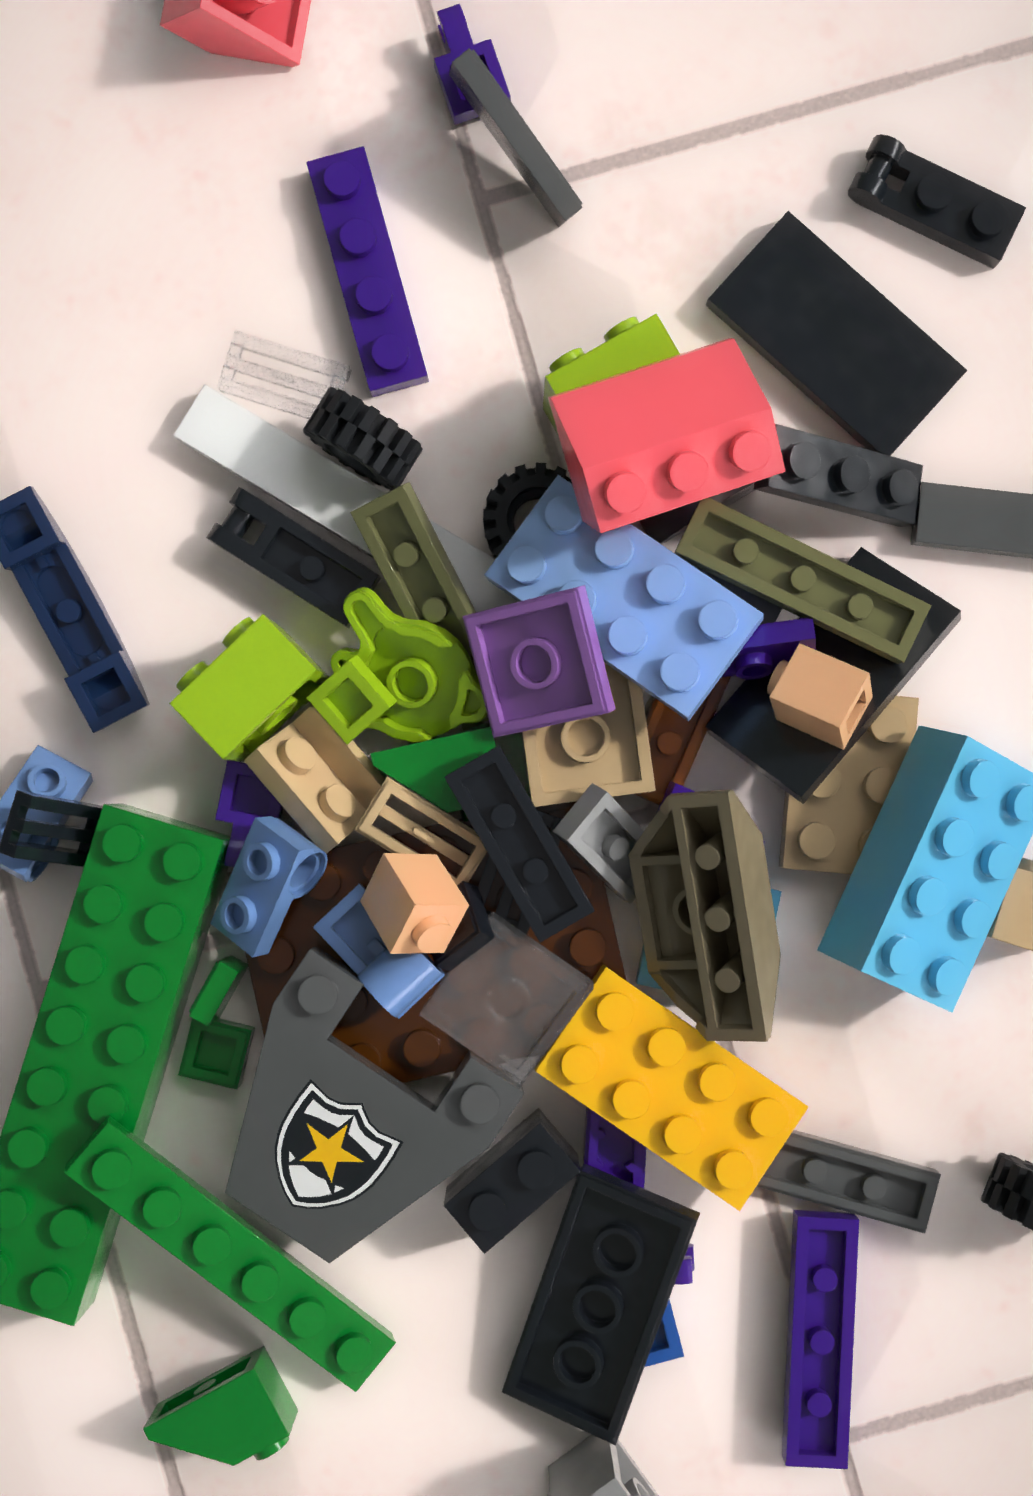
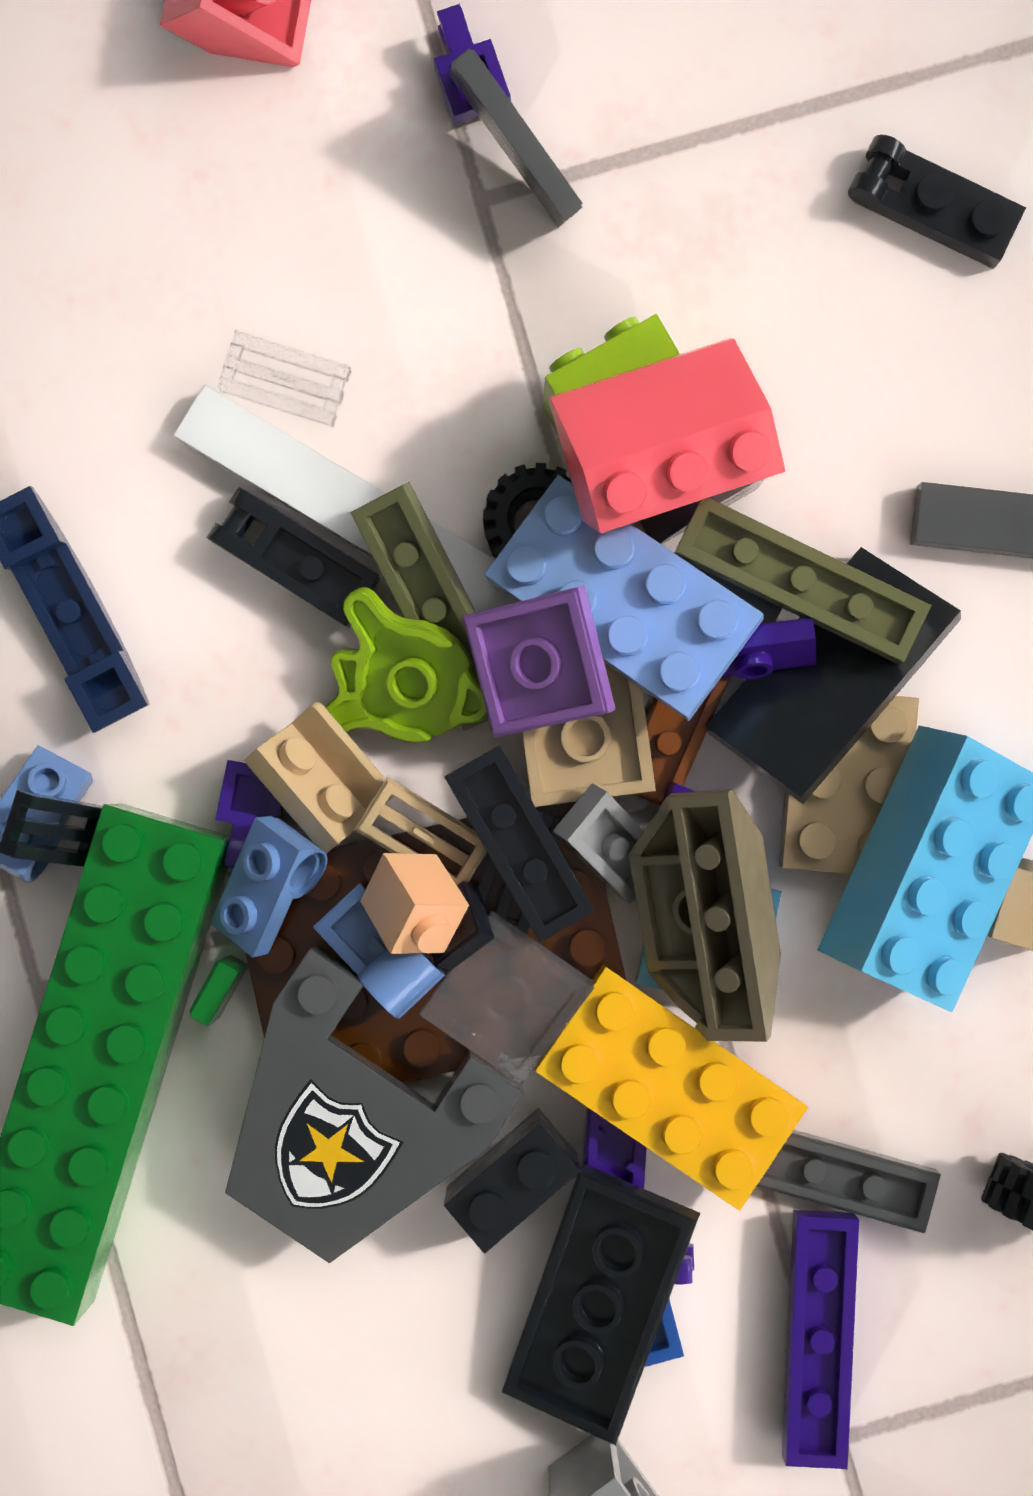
green plate [64,1115,396,1392] -> none
green slope [143,1346,298,1466] -> none
lime brick [169,614,329,762] -> none
green tile [178,1018,255,1090] -> none
black tyre [303,387,423,491] -> none
dark purple plate [306,146,429,397] -> none
lime plate [306,654,397,745] -> none
green slope [370,727,496,821] -> none
black tile [706,211,967,456] -> none
black plate [754,424,923,527] -> none
light nougat brick [767,643,873,750] -> none

